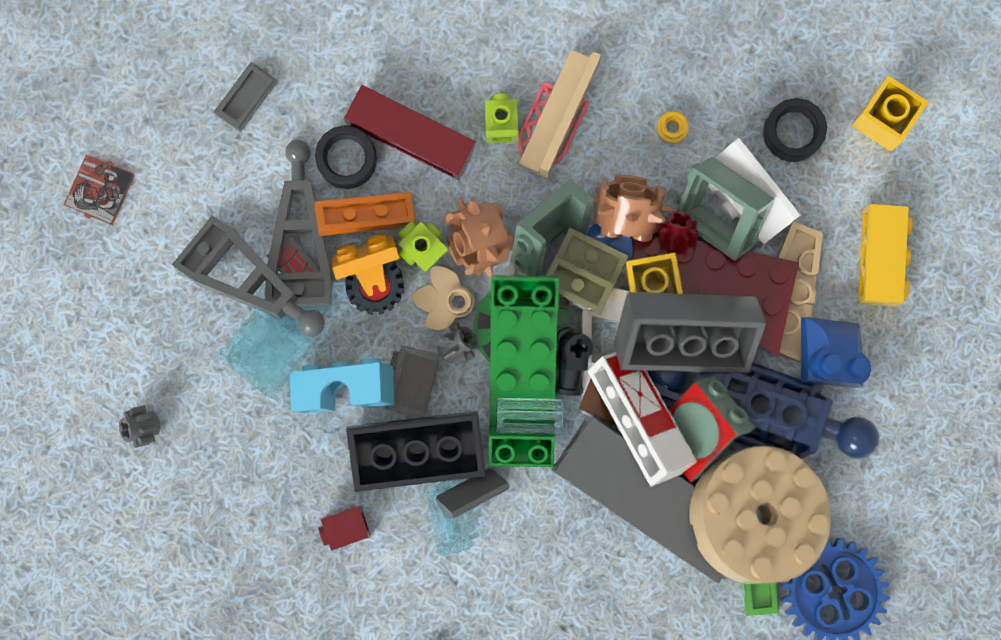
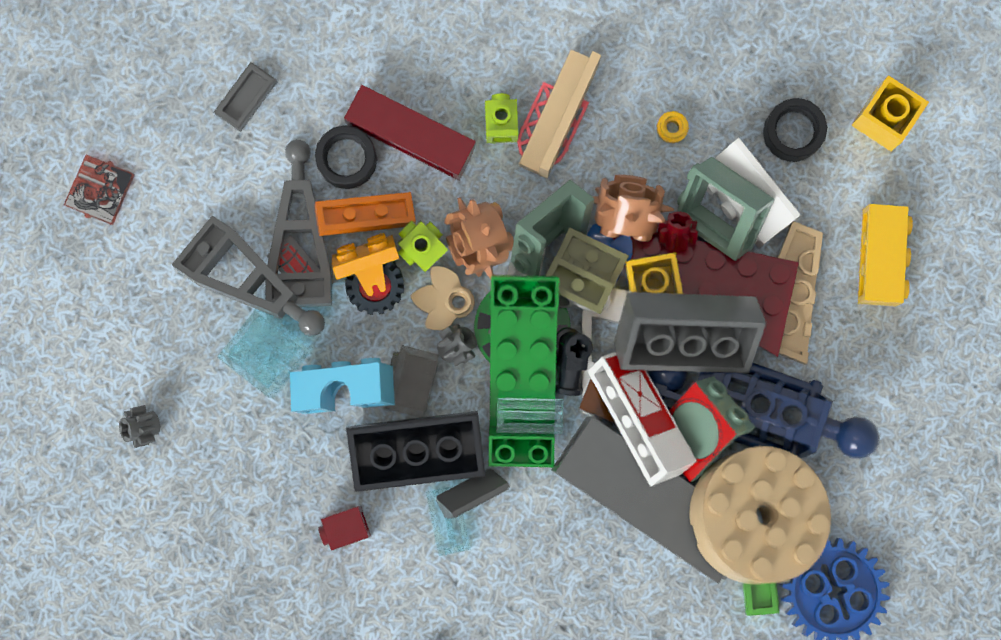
blue slope [801,317,871,388] -> none

